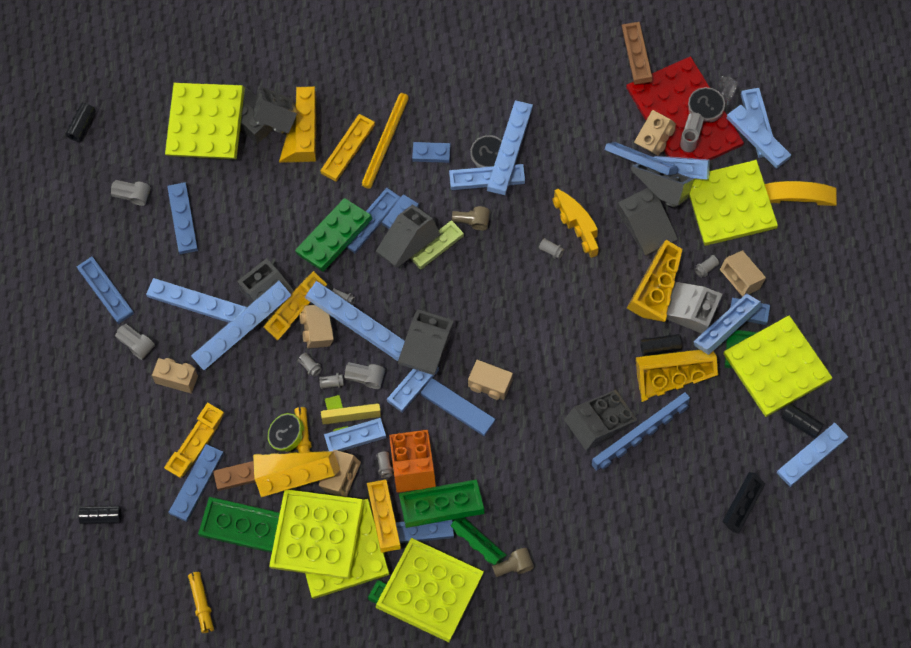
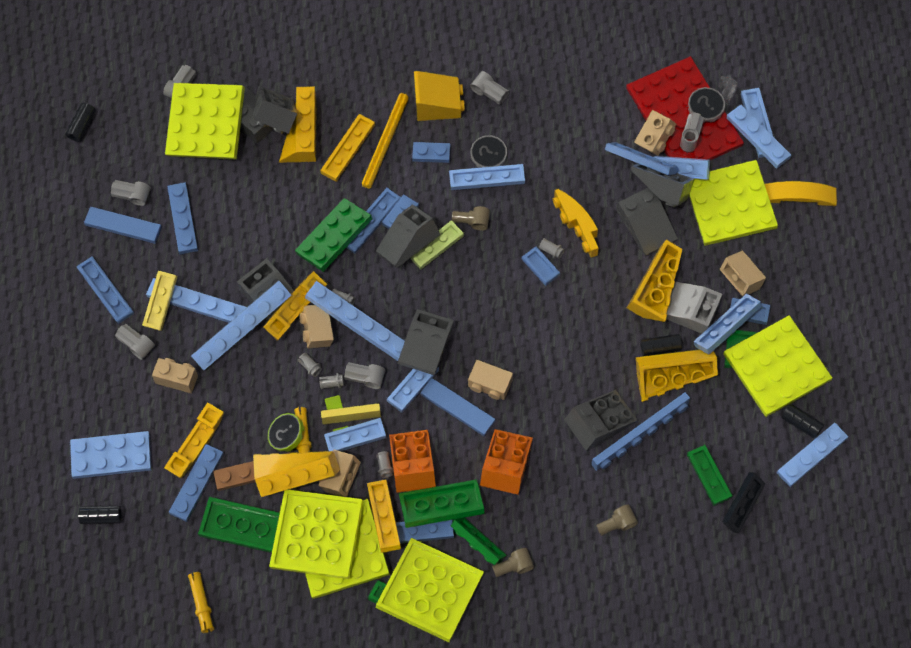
light blue plate [487,100,533,195] -> none
medium nougat plate [622,22,652,84] -> none
light grey pin [695,255,719,278] -> none
none -> light blue plate [70,431,151,479]
none -> medium blue tile [84,207,162,244]
none -> light yellow tile [142,271,178,331]
none -> light grey piece [163,65,196,98]
none -> yellow slope [414,71,464,121]
none -> light grey piece [470,71,509,105]
none -> orange slope [480,429,533,494]
none -> medium blue tile [522,247,560,286]
none -> dark tan pin [596,504,638,536]
none -> green plate [687,445,732,506]

